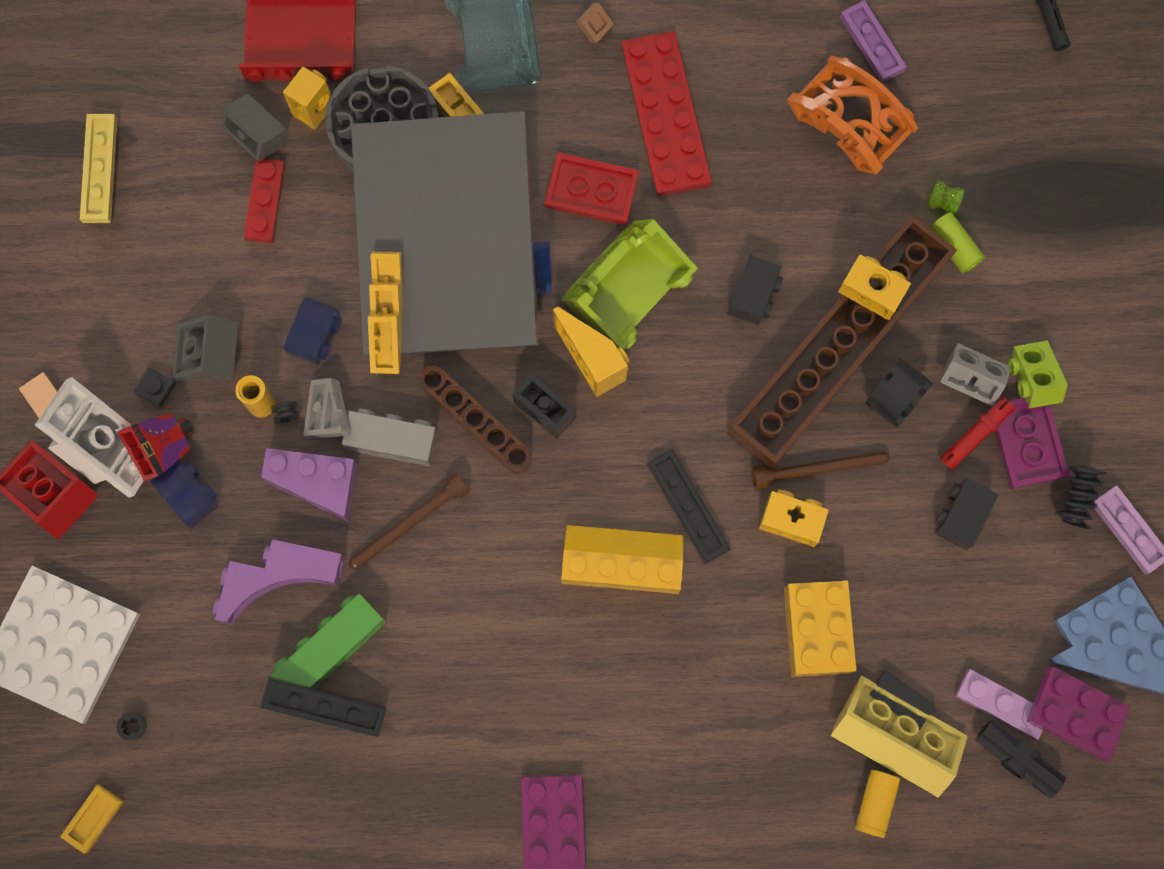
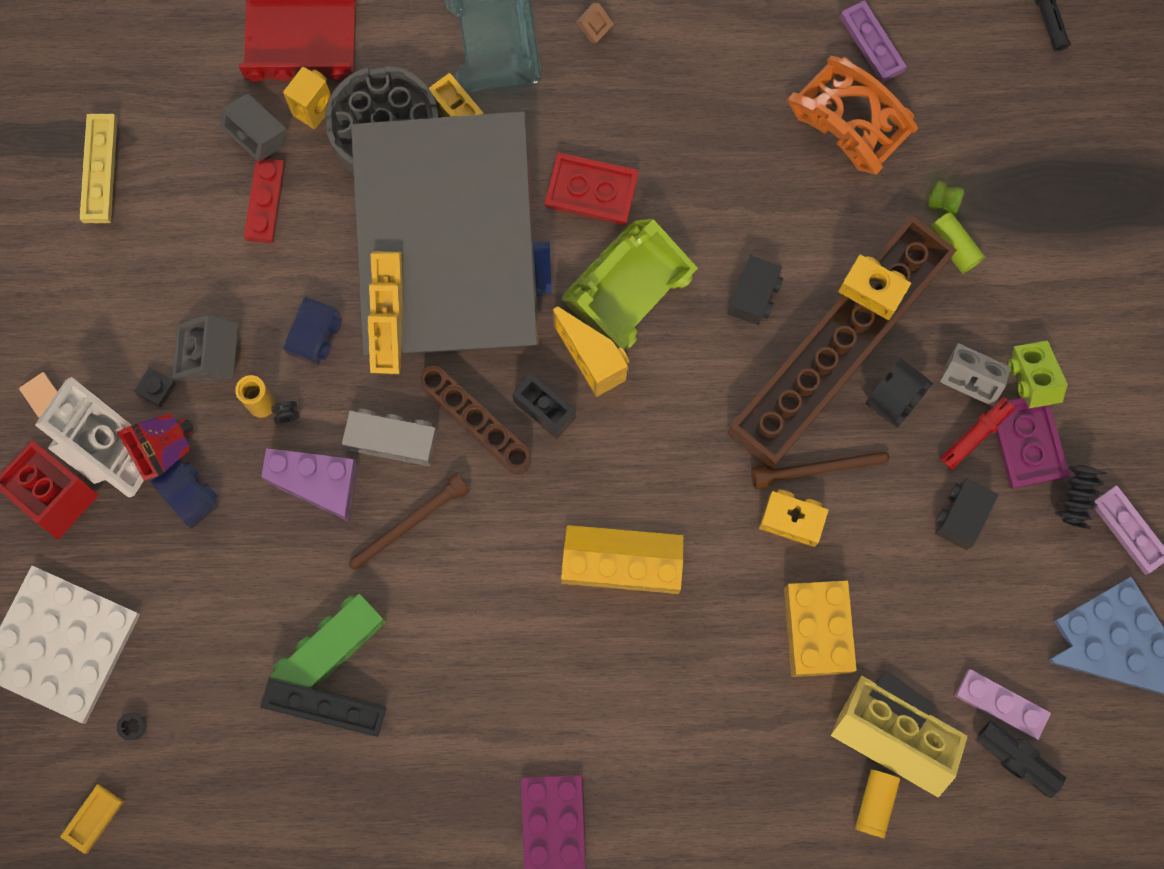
medium lavender arch [213,539,345,625] -> none
light grey wing [303,378,350,439] -> none
red plate [621,31,712,197] -> none
black tile [647,449,731,565] -> none
magenta plate [1026,666,1130,762] -> none

